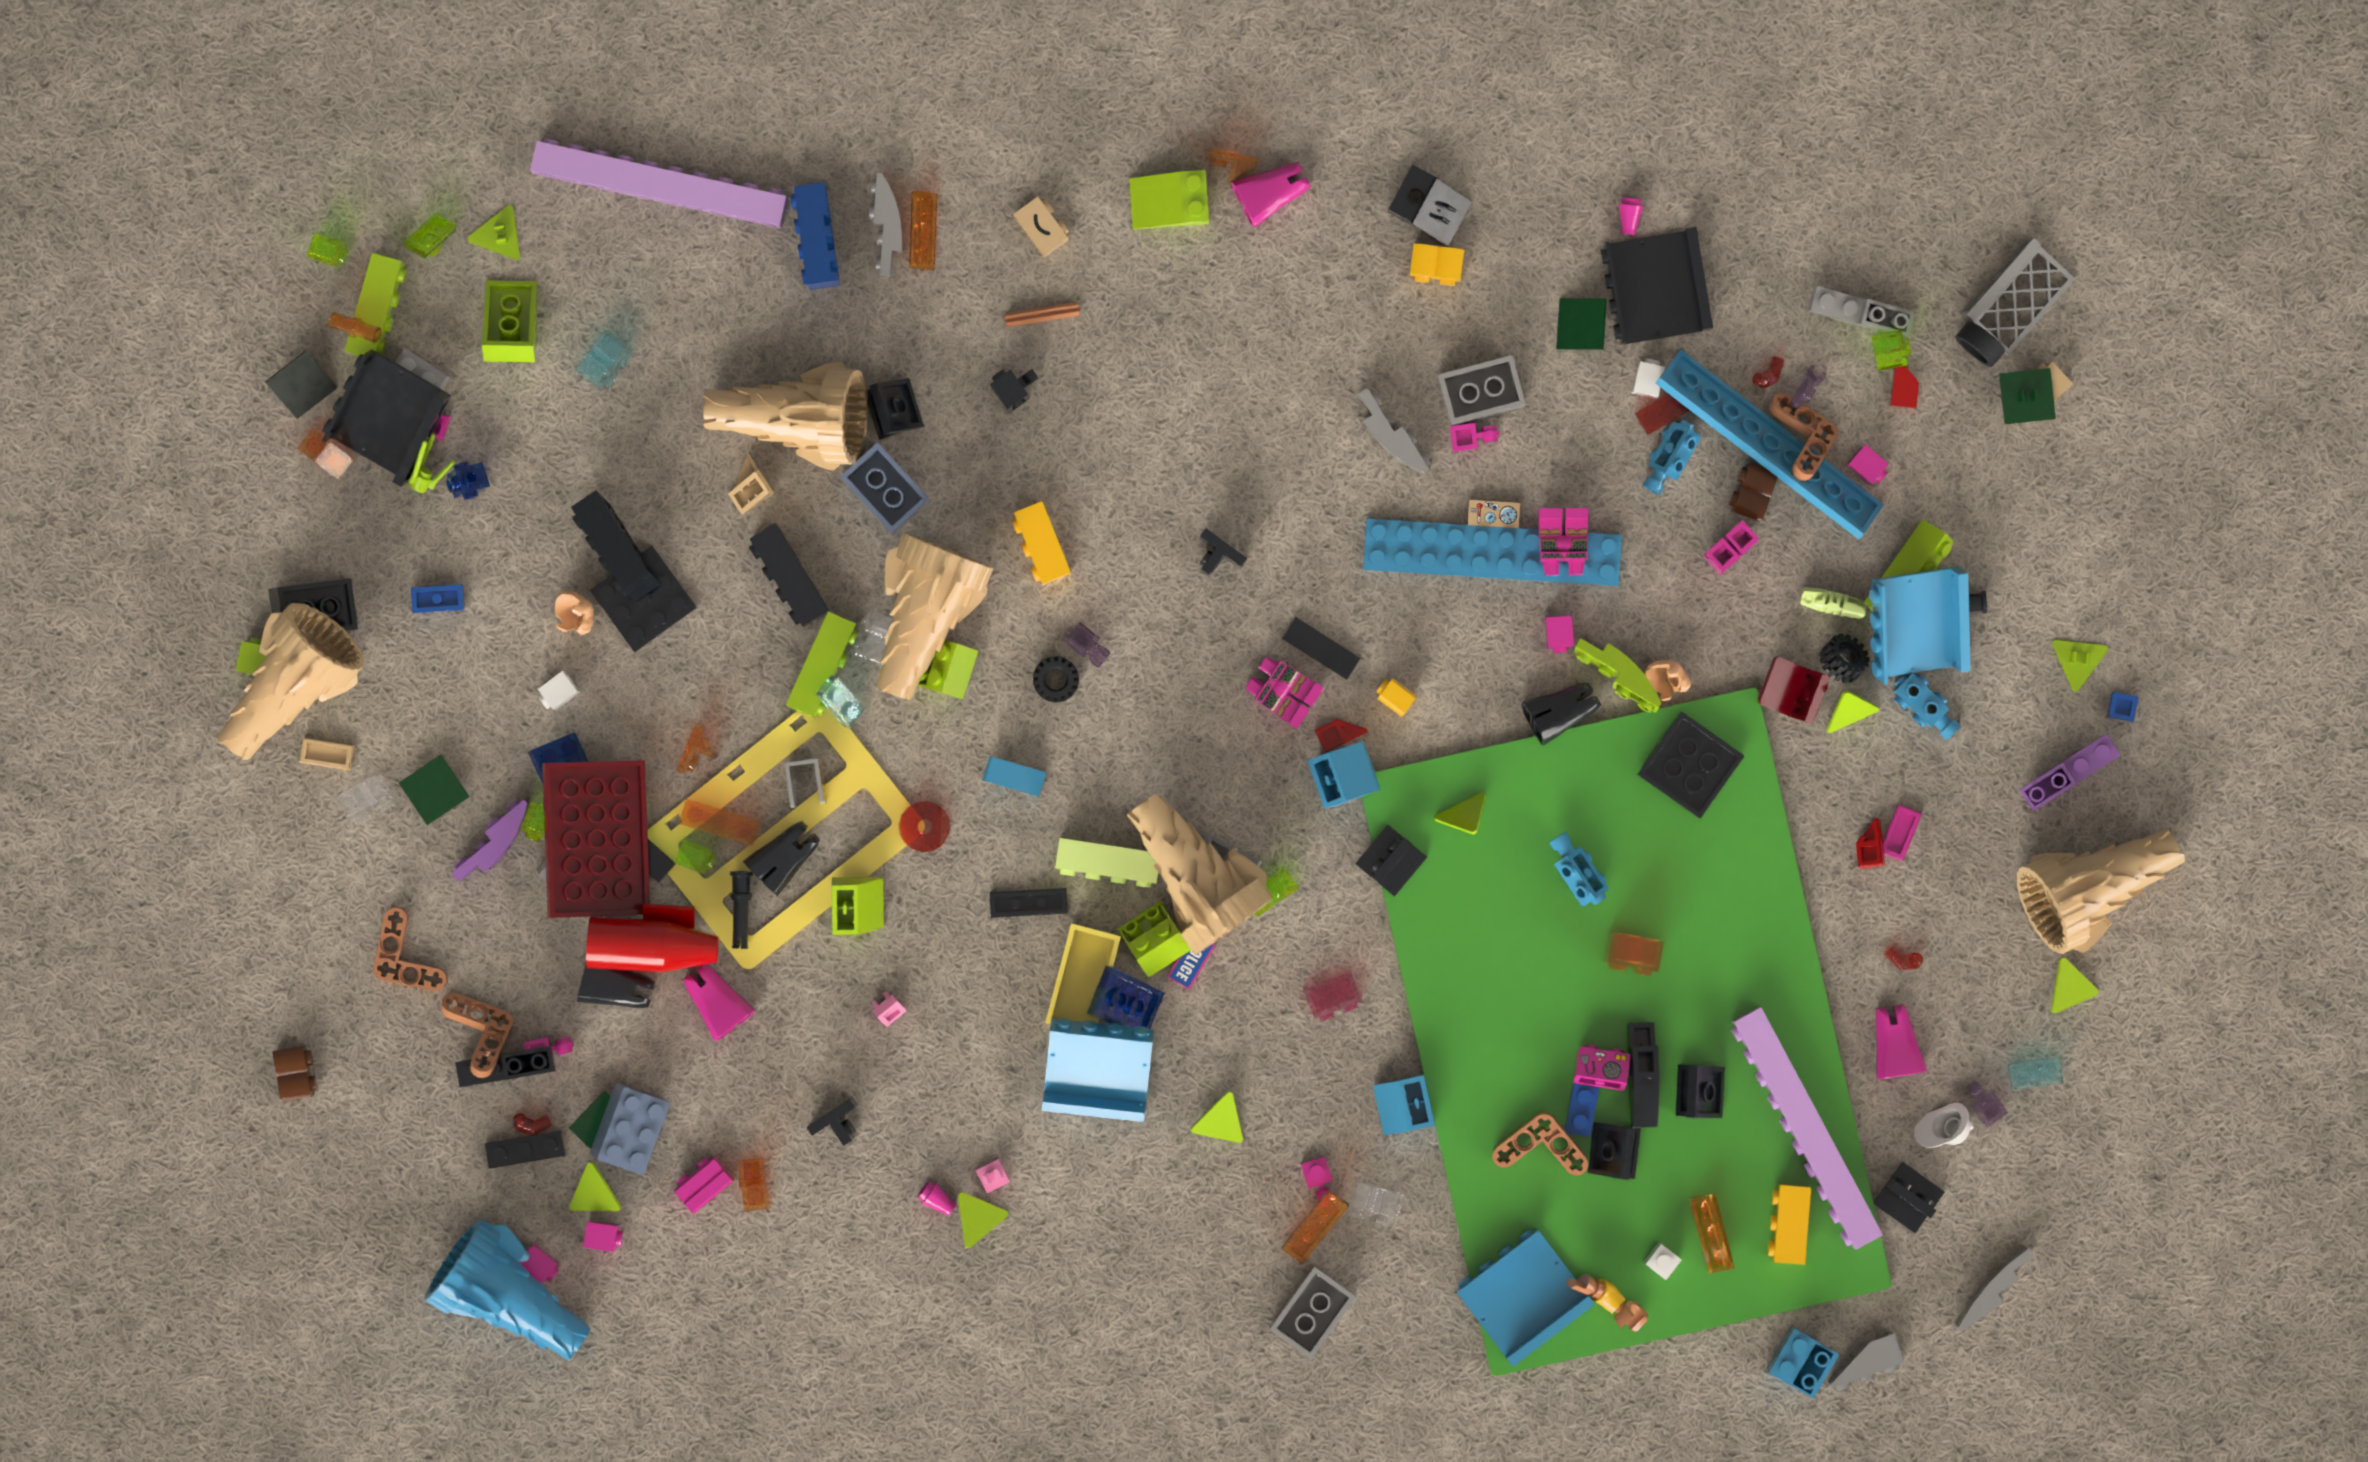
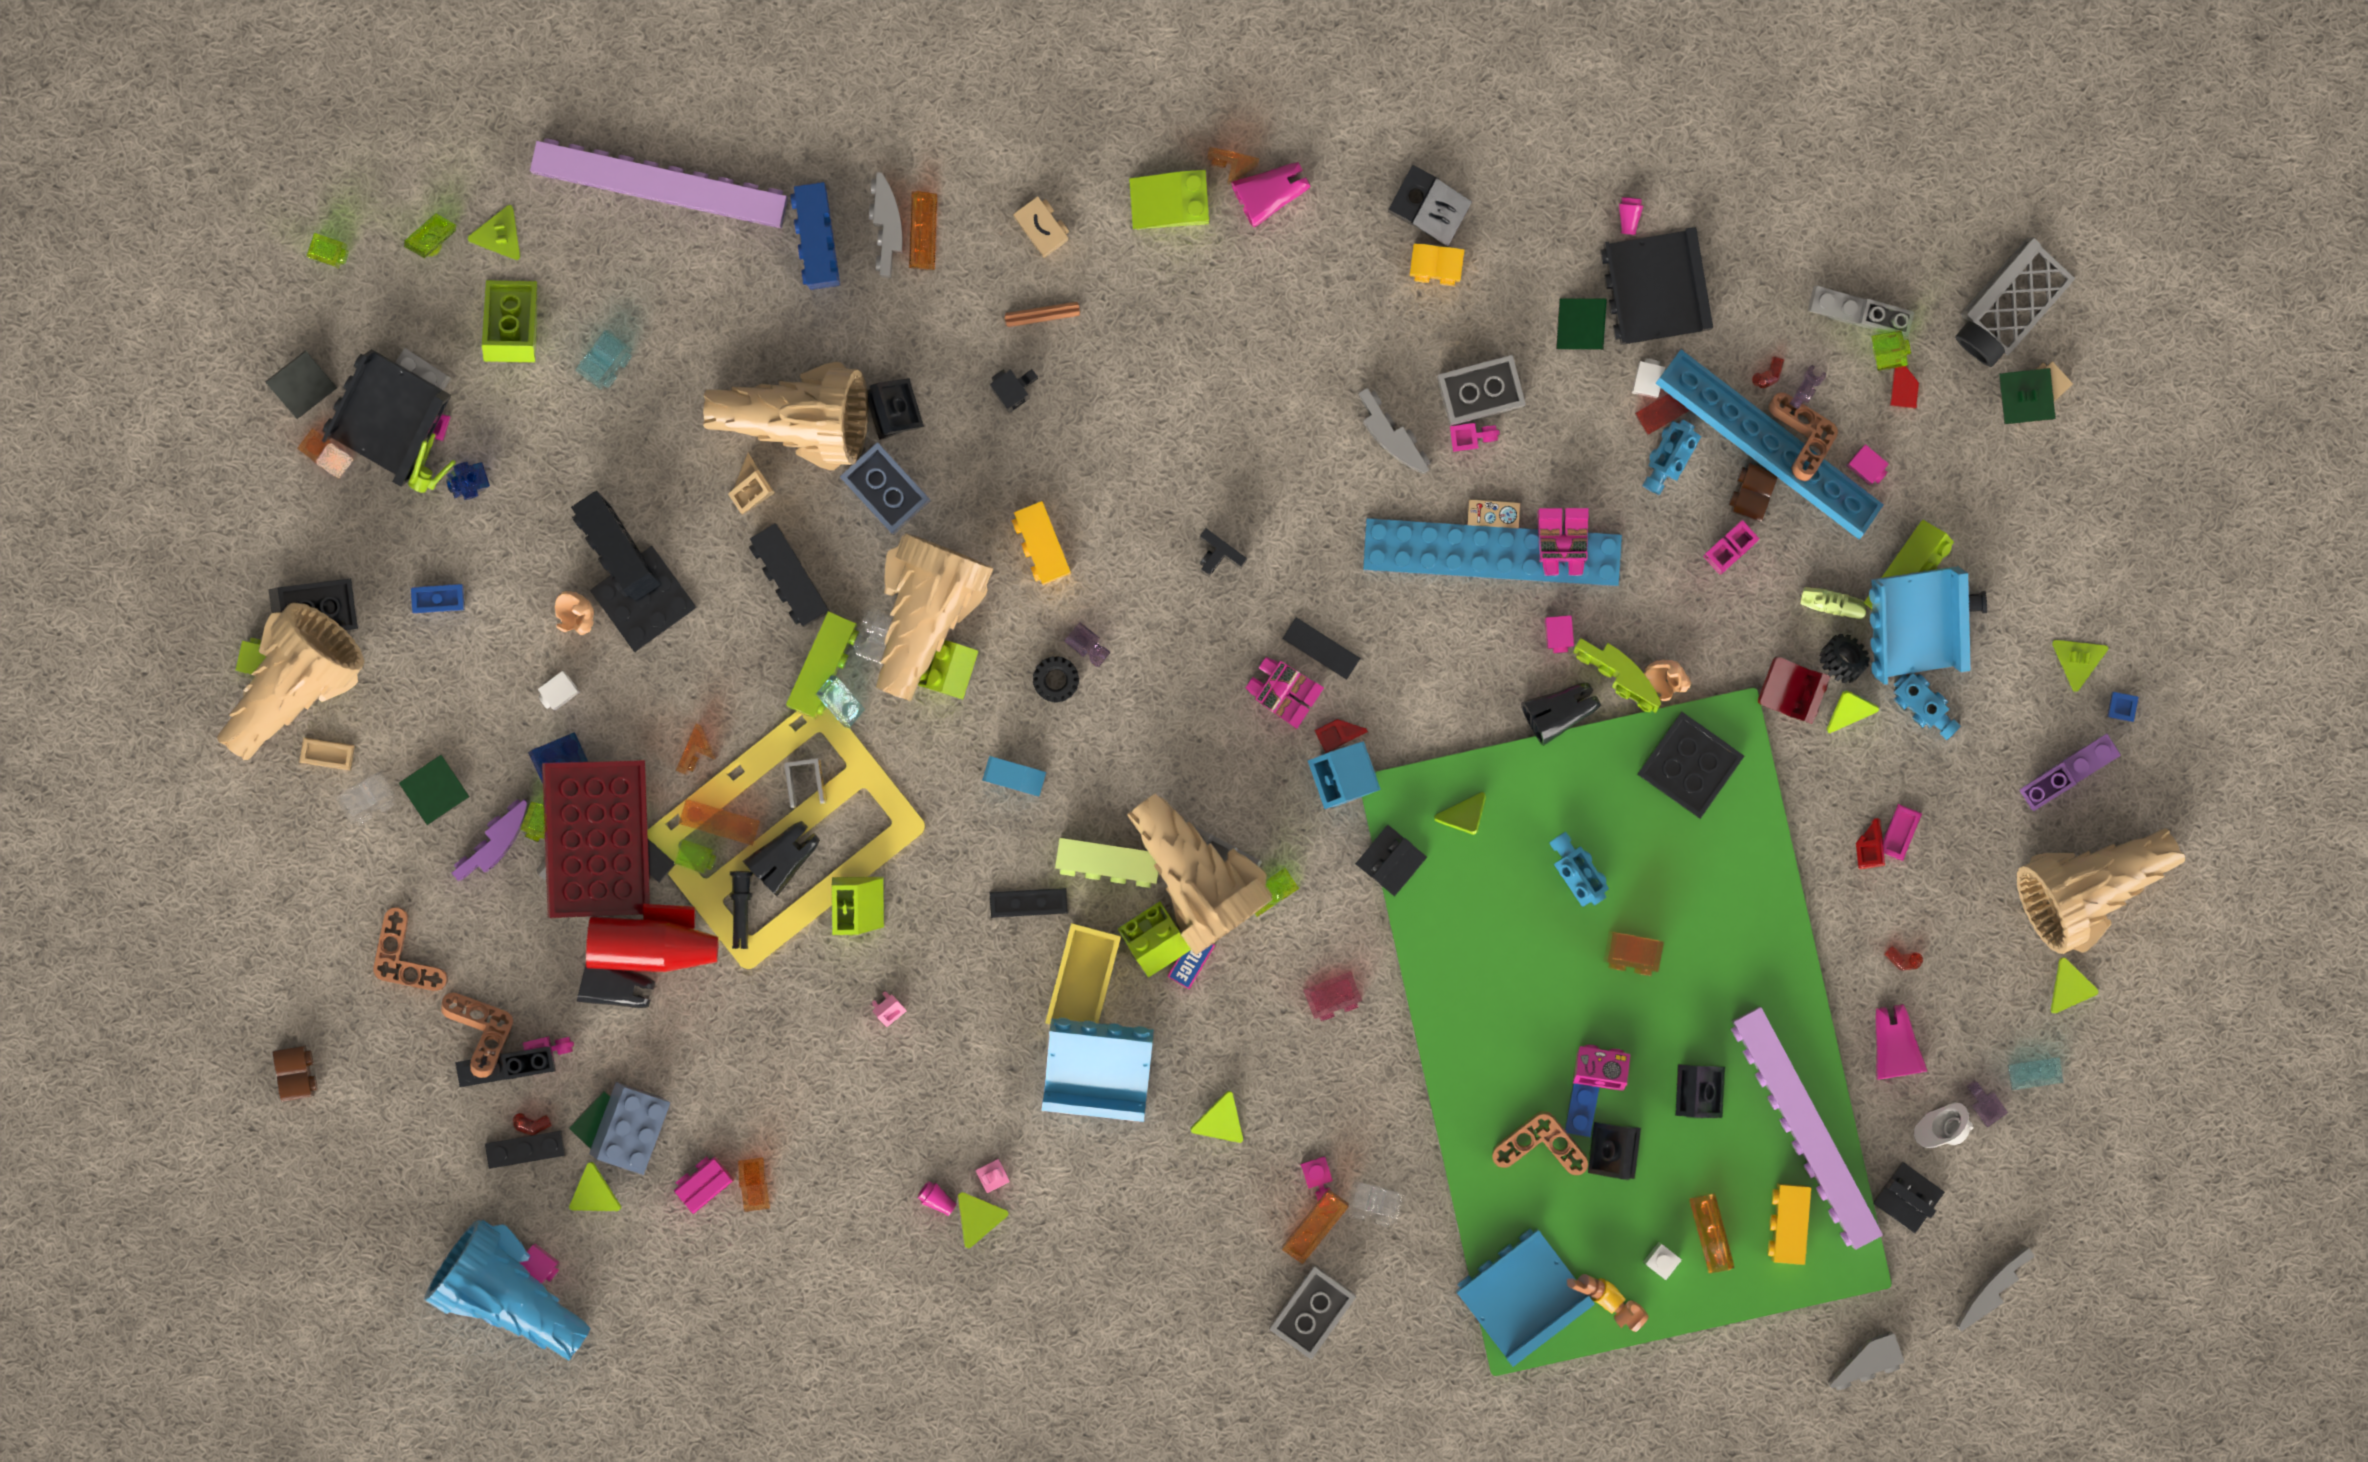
clear orange pin [328,312,381,343] -> none
lime brick [344,253,407,356] -> none
dark pink brick [583,1220,623,1252] -> none
dark pink piece [682,964,756,1042] -> none
black bracket [806,1097,858,1146] -> none
clear red tile [898,801,950,852] -> none
clear blue plate [1087,966,1165,1029] -> none
dark azure slope [1373,1074,1435,1135] -> none
yellow brick [1376,678,1417,717] -> none
black slope [1627,1022,1659,1128] -> none
dark azure slope [1766,1326,1839,1399] -> none

